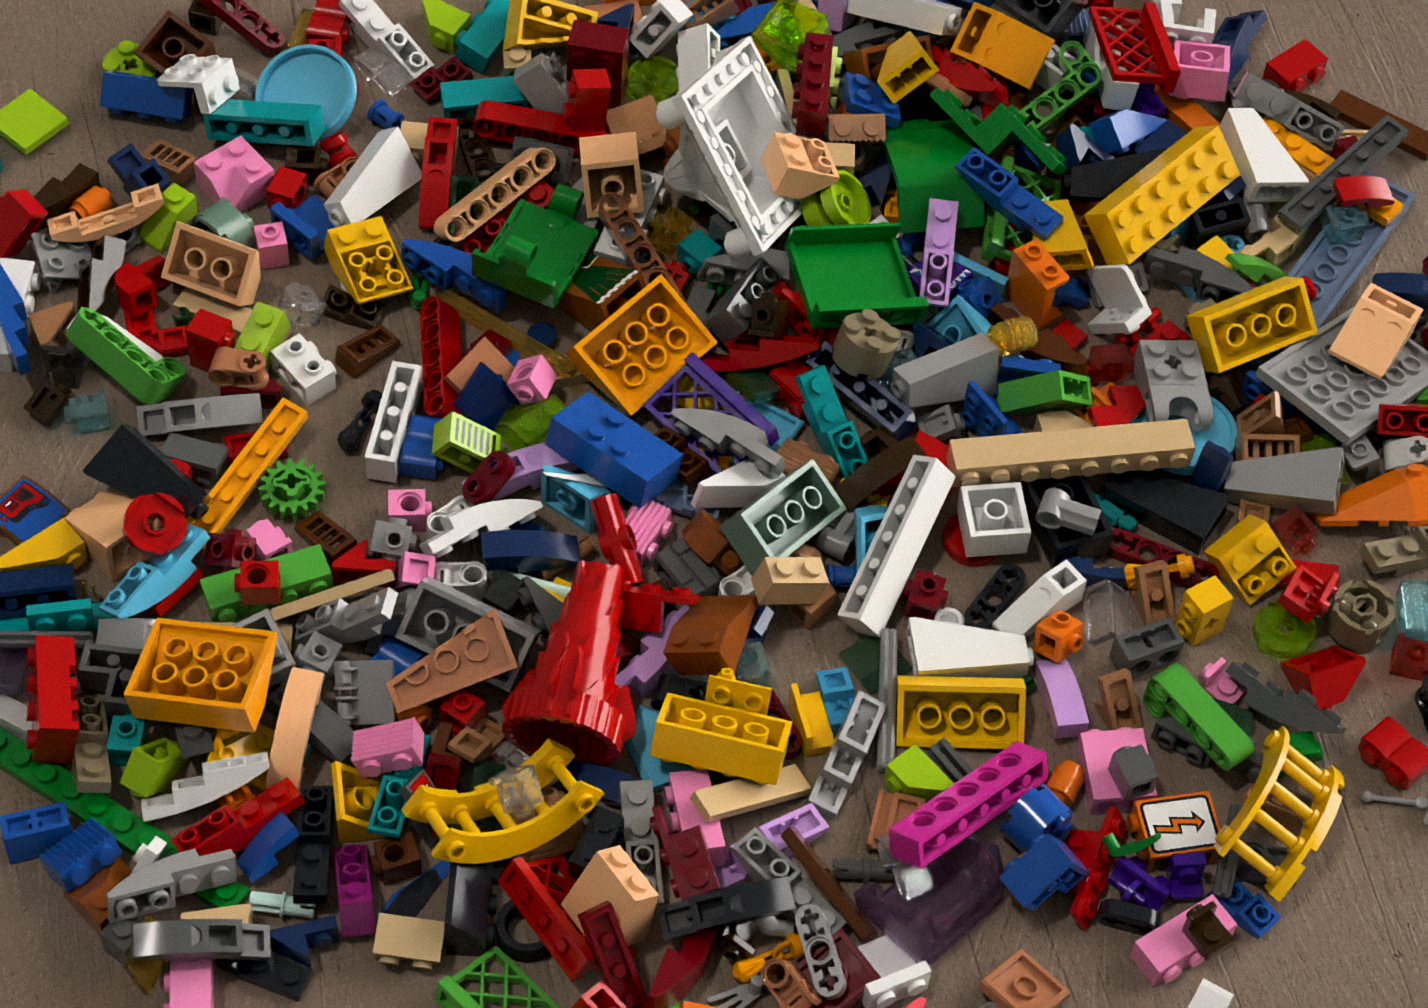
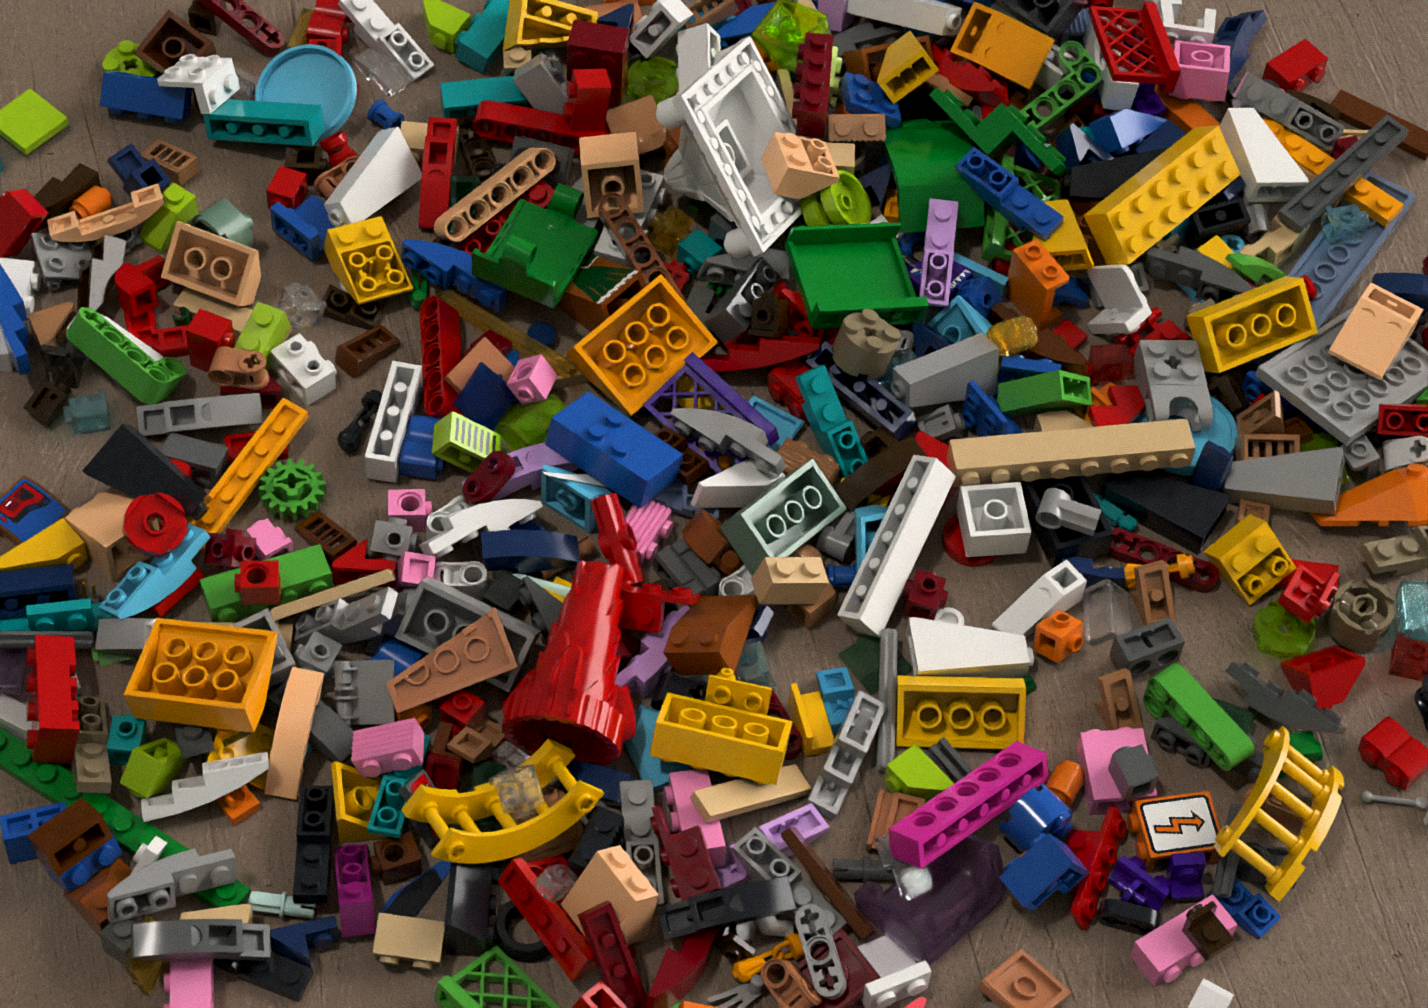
dark grey brick [78,643,143,721] -> none
red slope [170,777,306,857] -> none
bright pink slope [194,135,275,212] -> none
blue slope [237,812,300,883] -> none
bright pink brick [254,221,290,270] -> none
dark red slope [409,56,474,103] -> none
clear green slope [720,368,780,404] -> none
black beam [964,563,1025,630] -> none
lavender slope [1034,658,1089,739] -> none
green piece [1101,832,1161,857] -> none
yellow brick [1175,575,1234,646] -> none
bright pink bracket [1199,657,1248,713] -> none
clear red brick [1271,505,1320,556] -> none
red slope [1332,176,1395,209] -> none
none -> reddish brown brick [27,797,113,877]
none -> clear beam [534,864,578,902]

